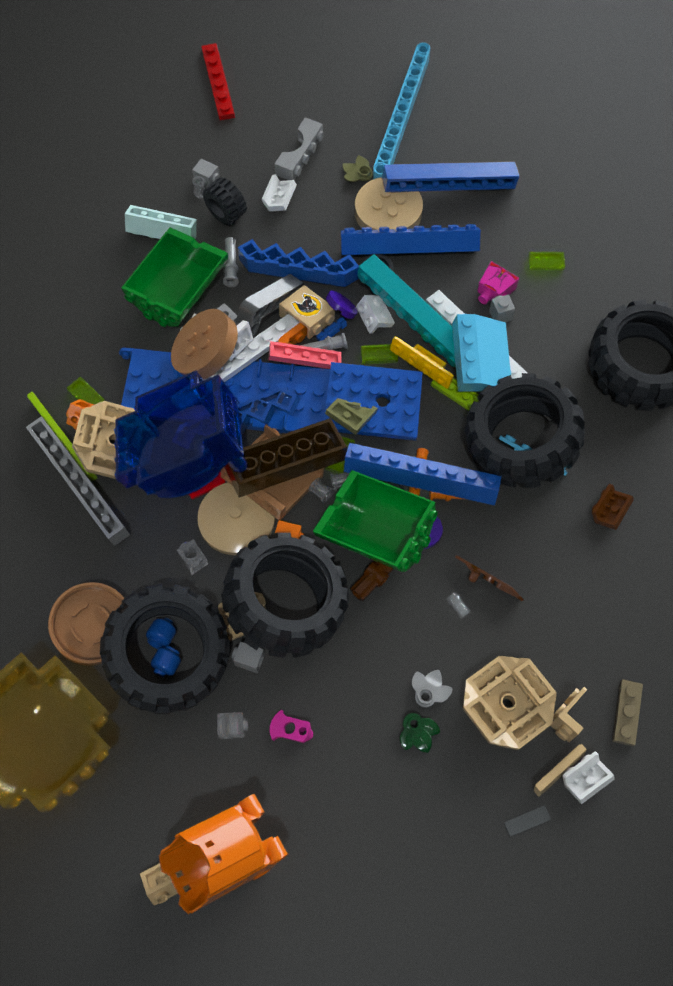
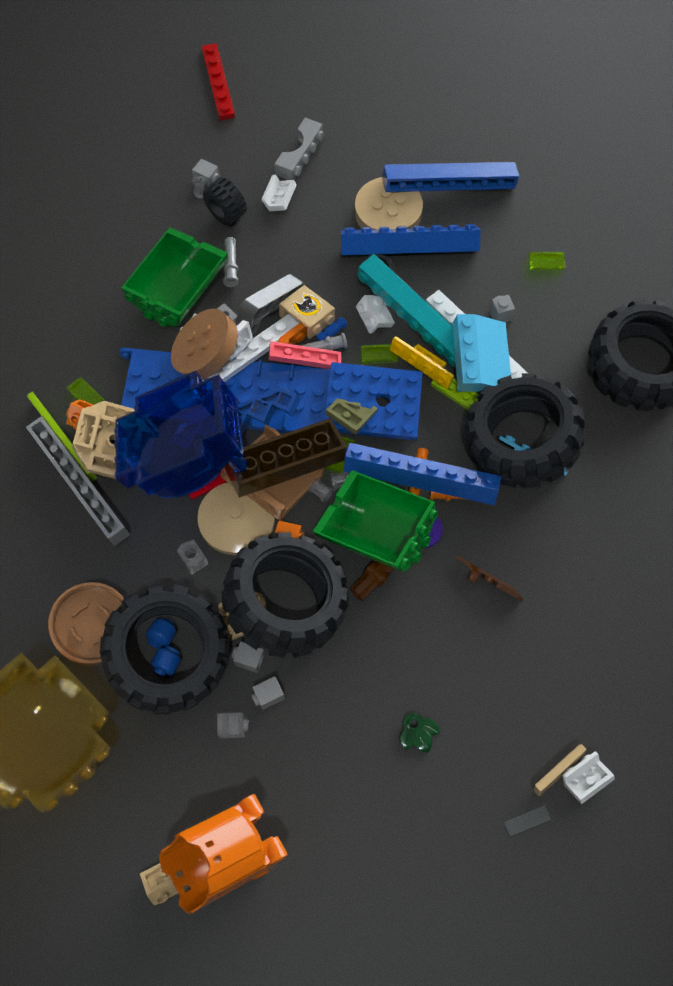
light aqua brick [125,205,197,239] -> none
blue brick [238,239,359,287] -> none
dark pink piece [270,710,313,743] -> none
dark purple tile [326,290,358,319] -> none
olive plate [343,155,373,182] -> none
medium azure beam [373,42,430,180] -> none
light grey plate [412,670,453,708] -> none
clear pin [446,592,471,619] -> none
tan piece [463,656,557,750] -> none
dark pink torso [478,261,519,304] -> none
tan bracket [551,687,587,742] -> none
reddish brown bracket [592,483,634,530] -> none
dark tan plate [612,679,643,746] -> none
none -> light grey brick [251,676,285,710]

